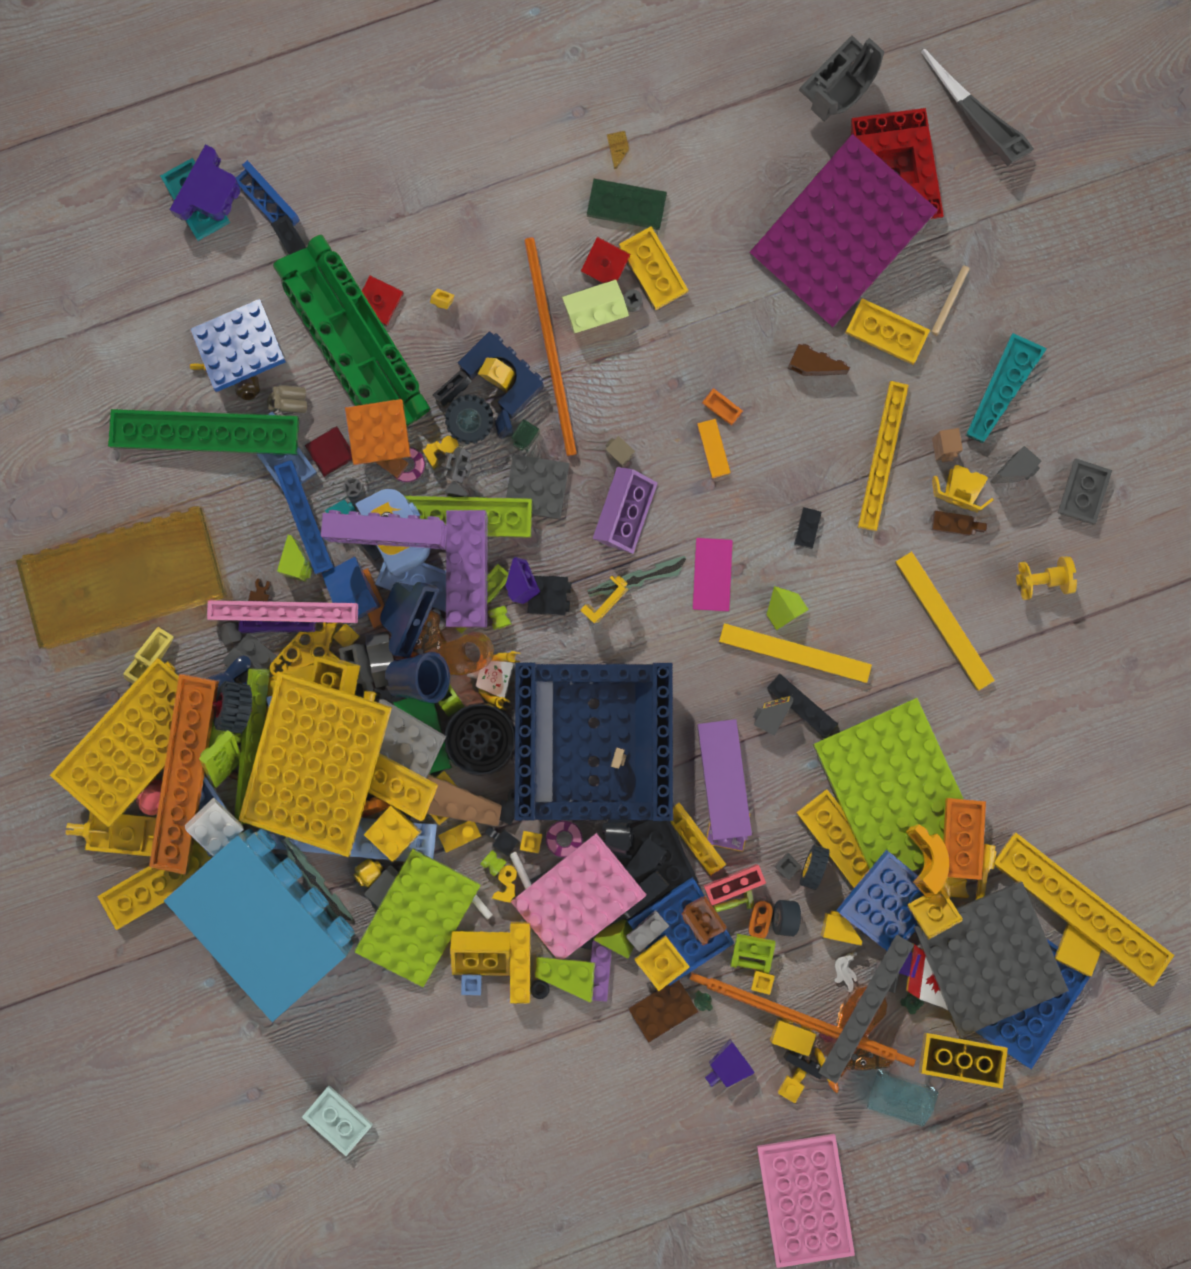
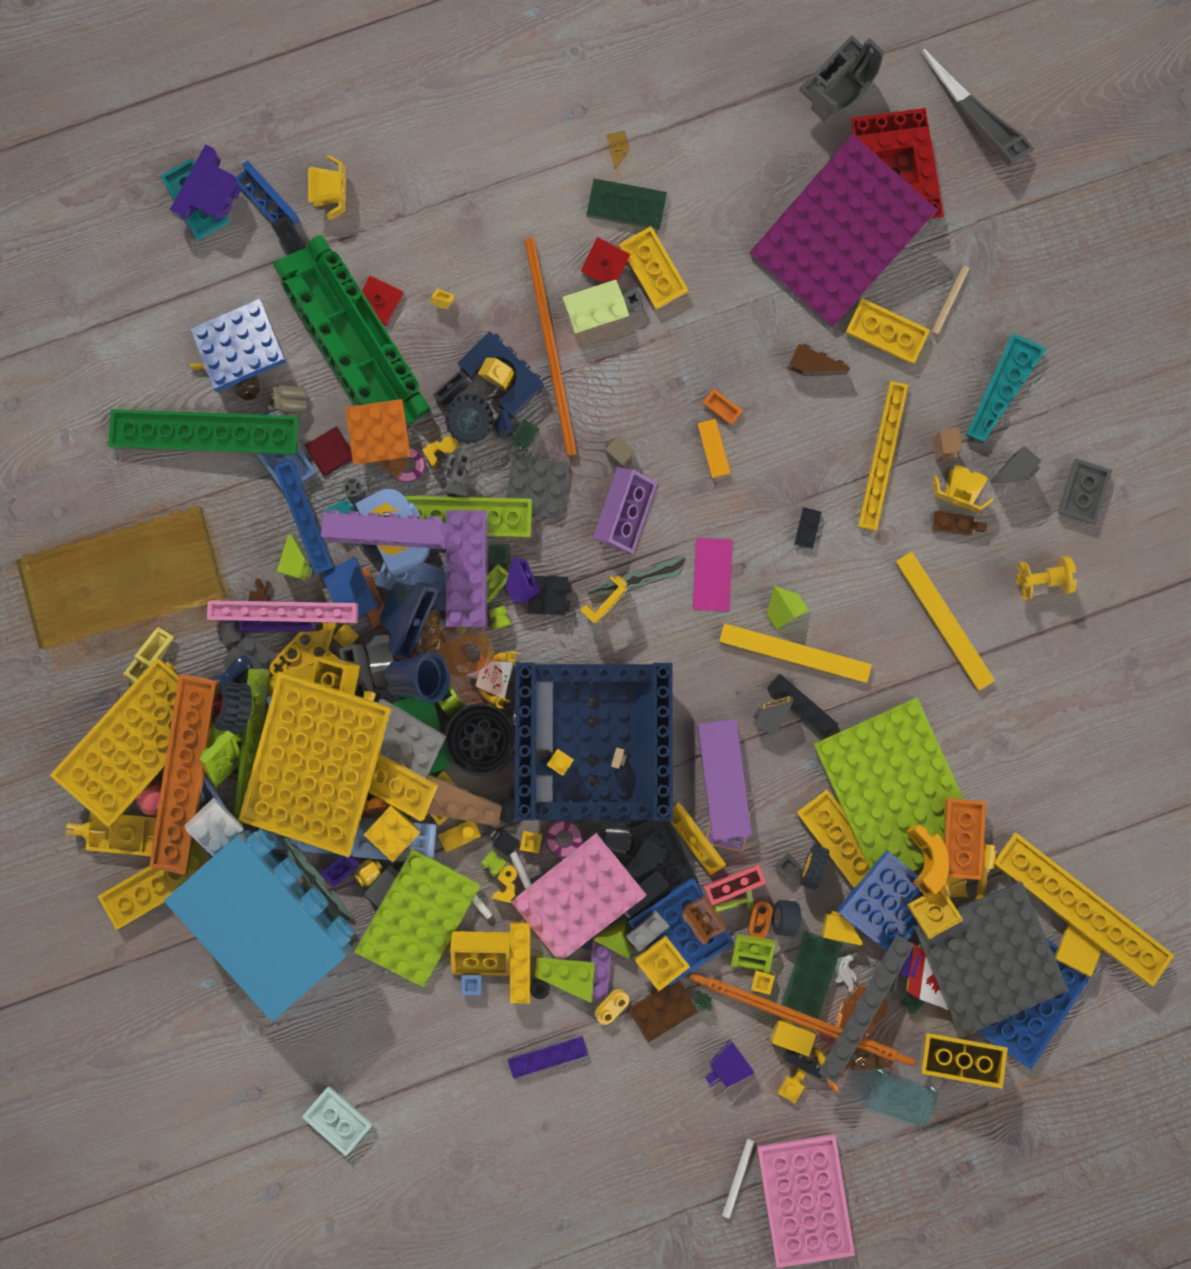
none -> yellow piece [308,154,346,220]
none -> dark purple plate [320,855,360,887]
none -> clear green plate [487,544,511,565]
none -> dark purple plate [508,1035,588,1079]
none -> yellow brick [547,749,573,776]
none -> yellow plate [595,989,629,1025]
none -> white bar [722,1139,755,1218]
none -> clear green plate [780,931,843,1019]

